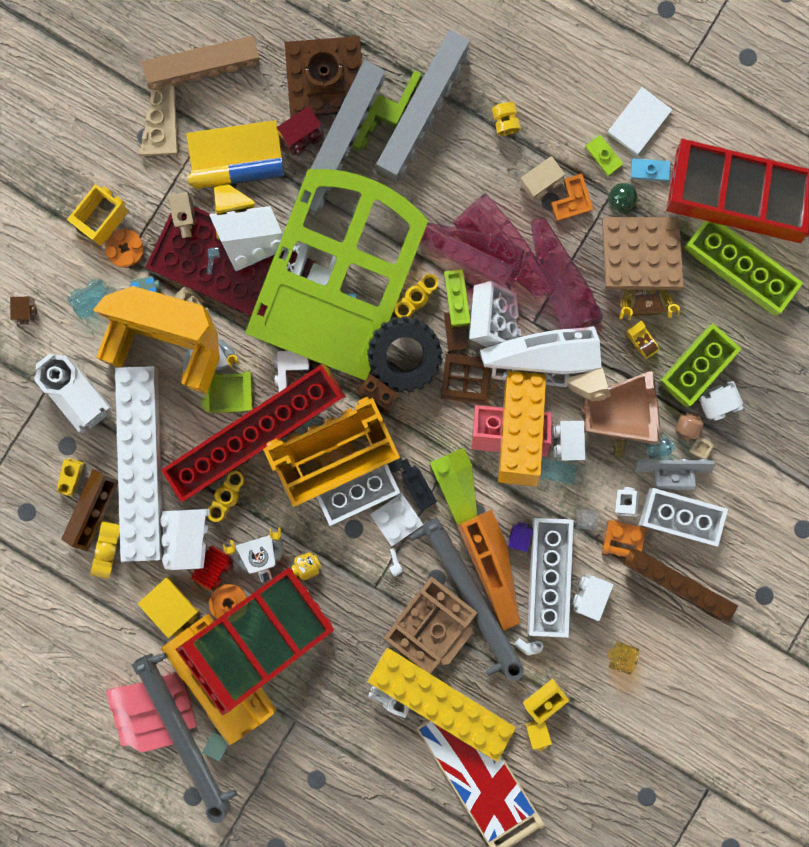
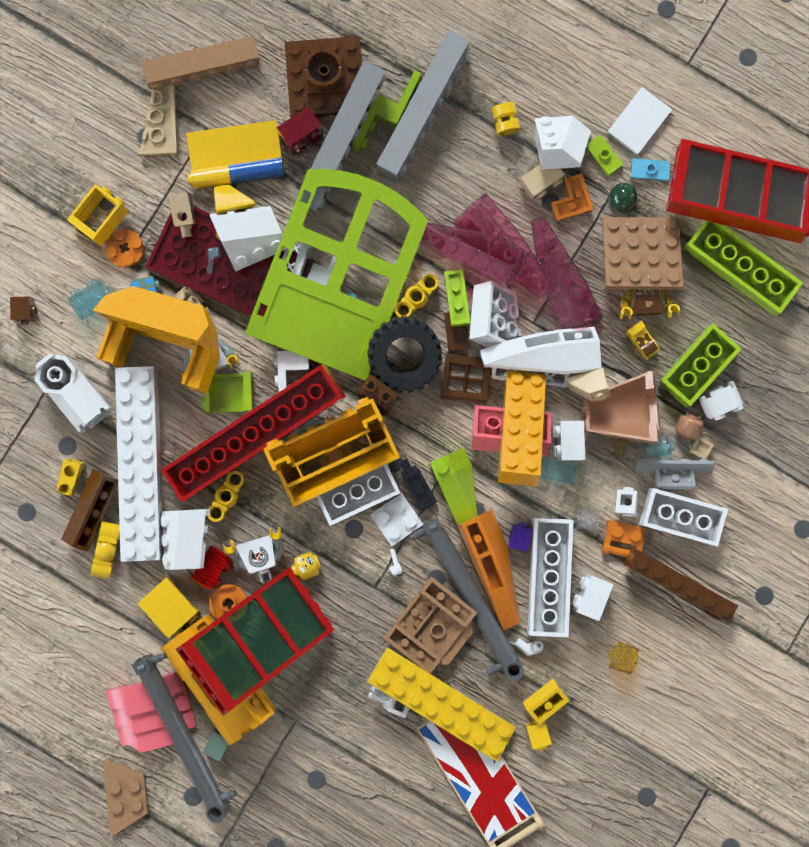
none -> medium nougat wing [103,759,149,836]
none -> white wedge [535,116,591,170]

